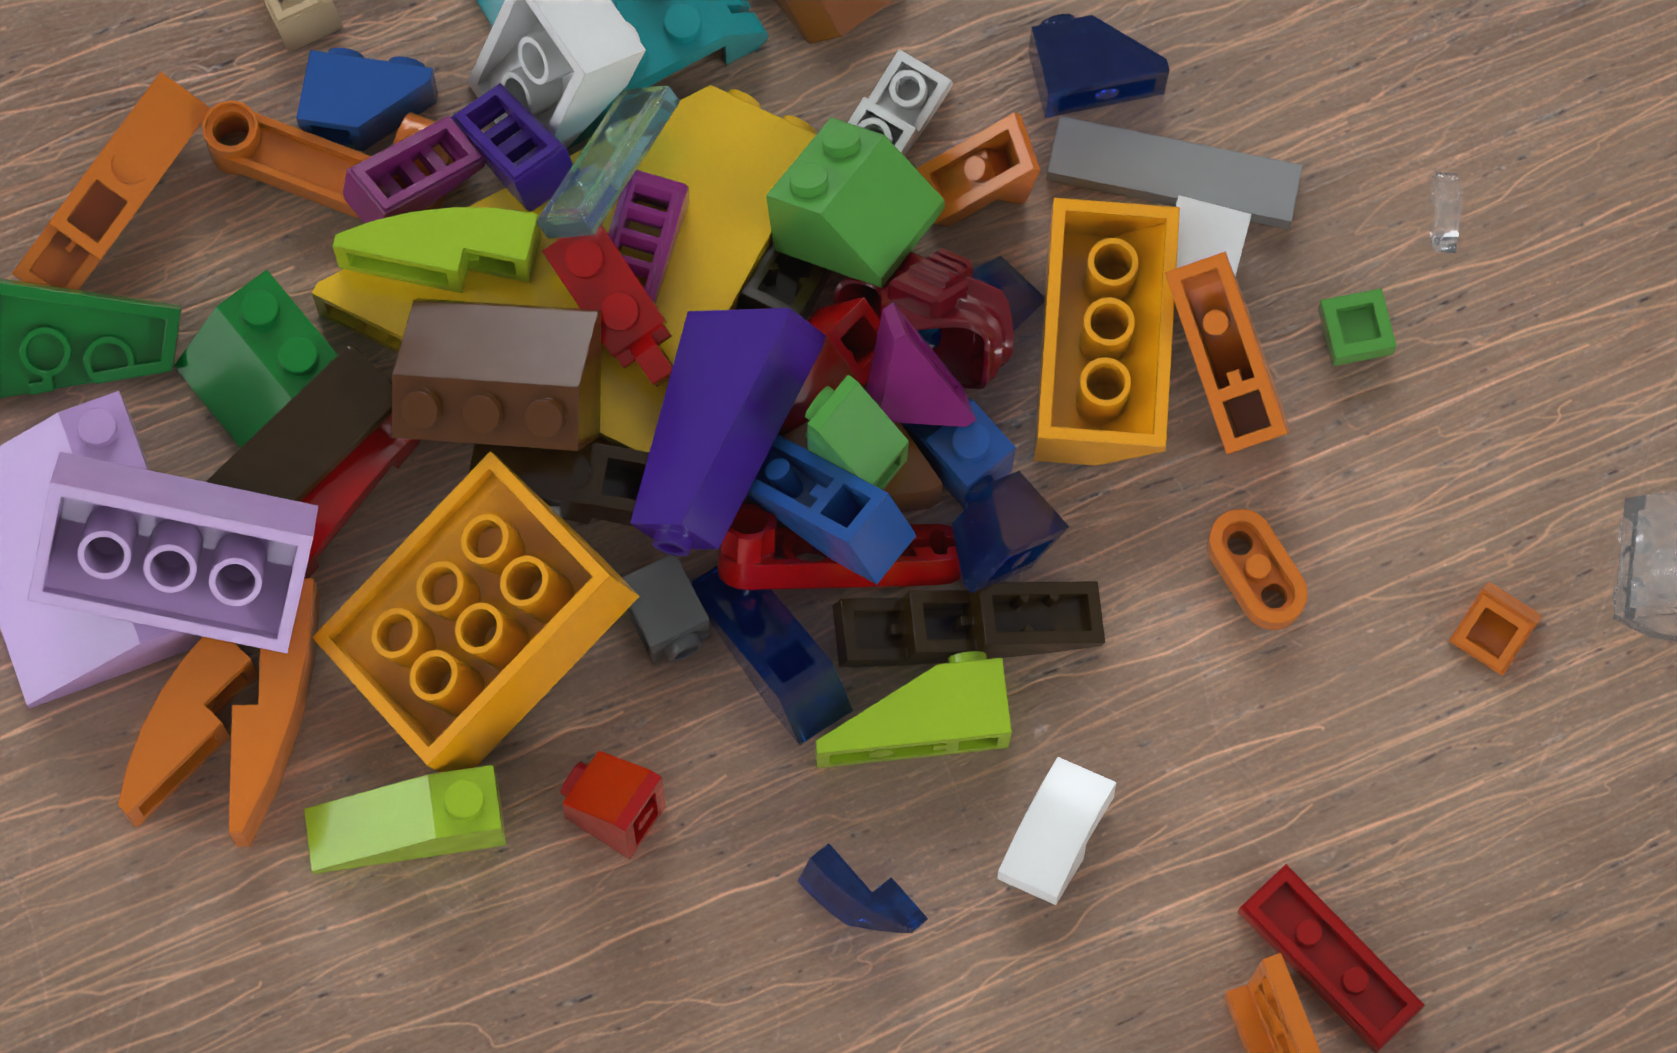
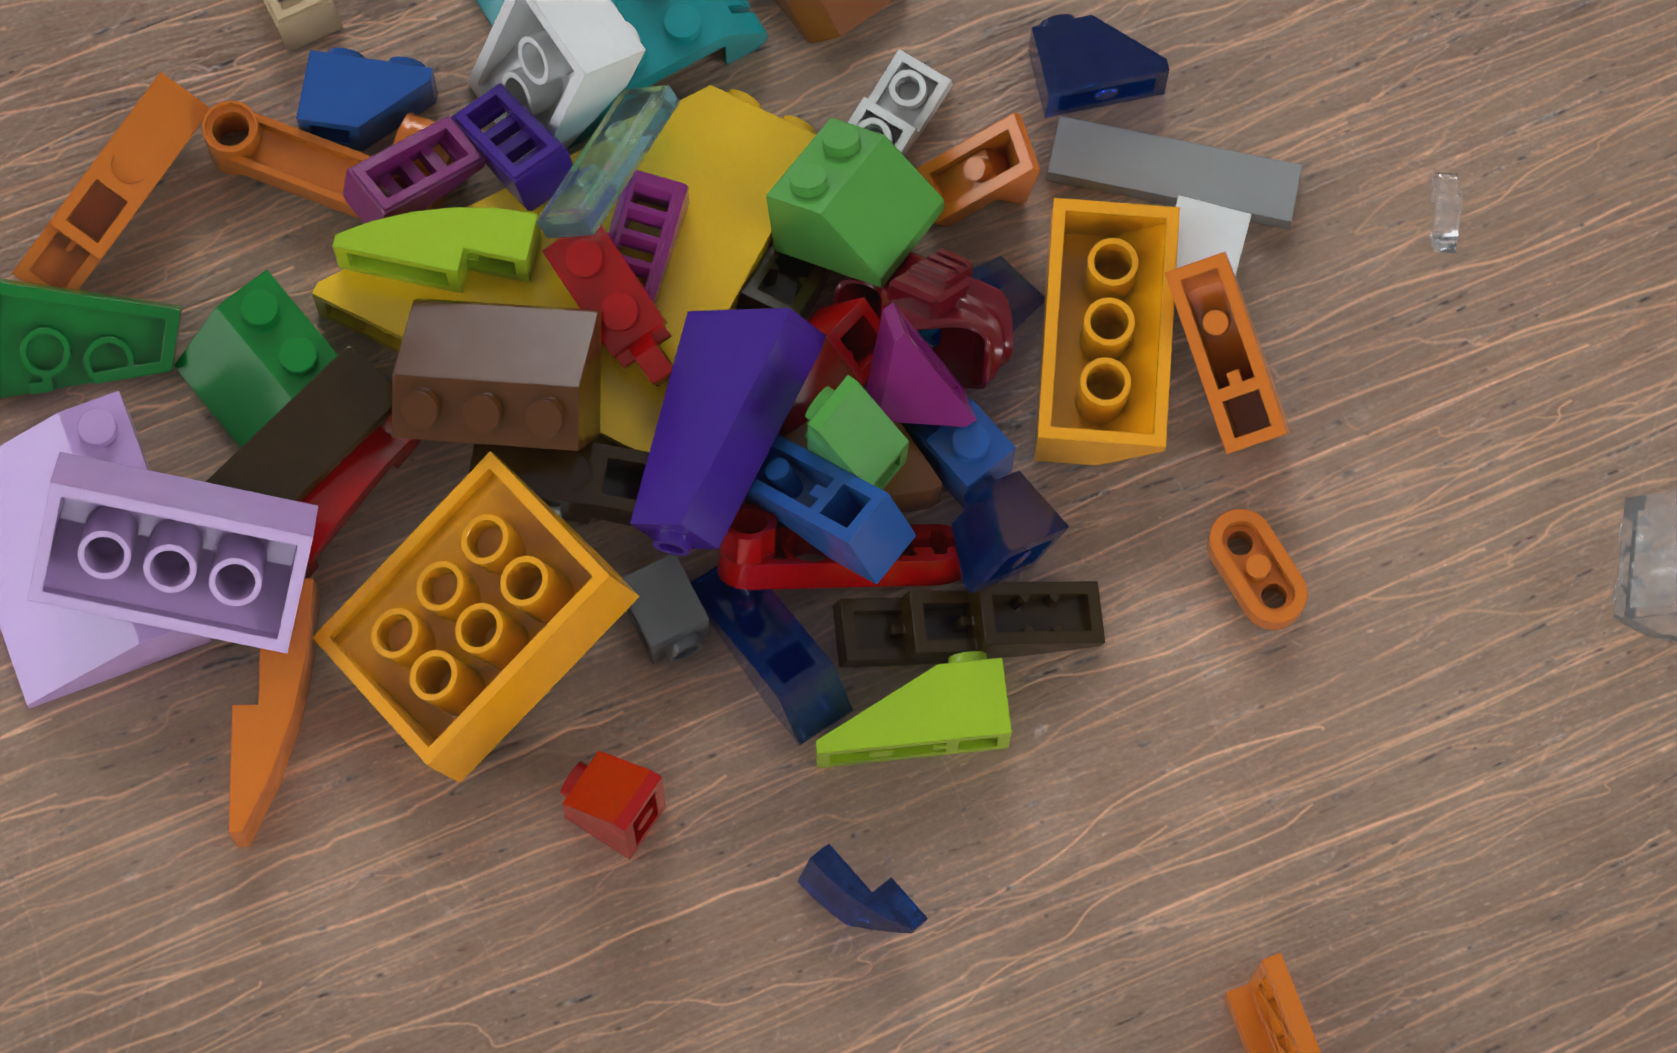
orange slope [118,637,259,828] -> none
lime slope [304,765,507,874] -> none
white slope [997,757,1116,905] -> none
red tile [1238,864,1425,1053] -> none
bright green plate [1318,288,1397,366] -> none
orange slope [1449,582,1542,676] -> none

